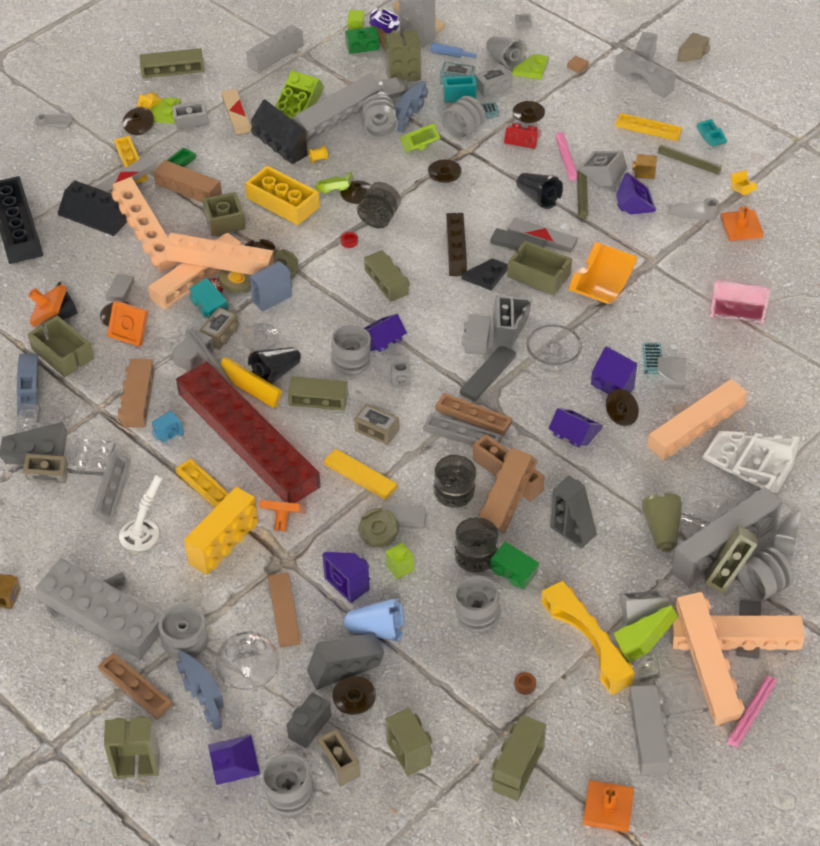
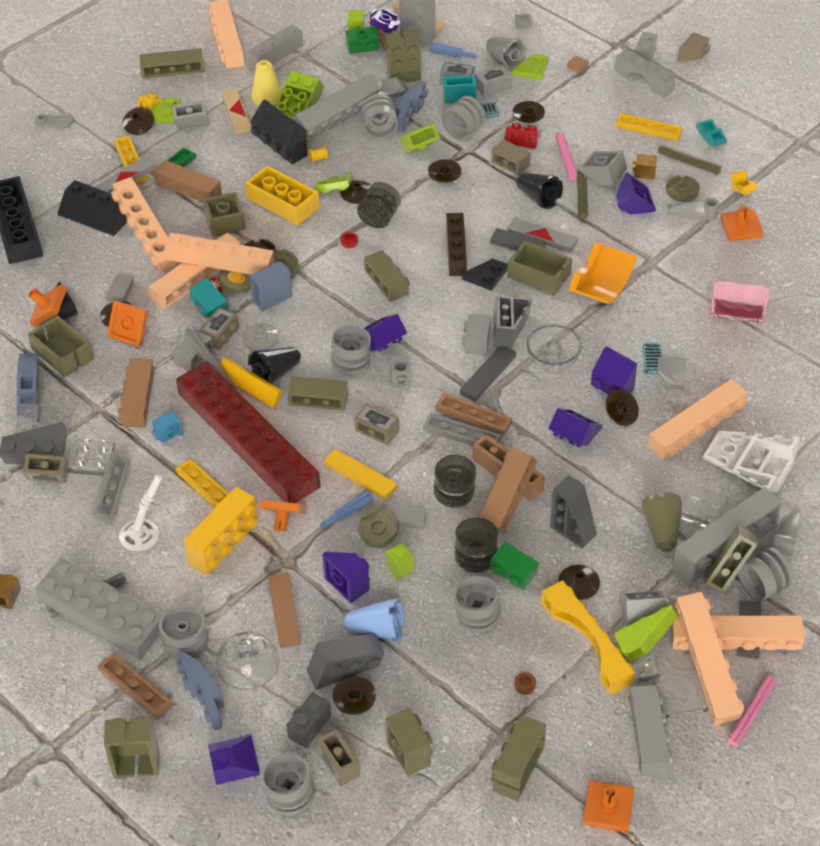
none -> light nougat brick [208,0,244,69]
none -> light yellow cone [251,60,282,105]
none -> medium blue axle [320,491,373,528]
none -> dark tan brick [491,140,531,175]
none -> dark brown dish [558,565,600,600]
none -> olive tile [666,175,700,202]

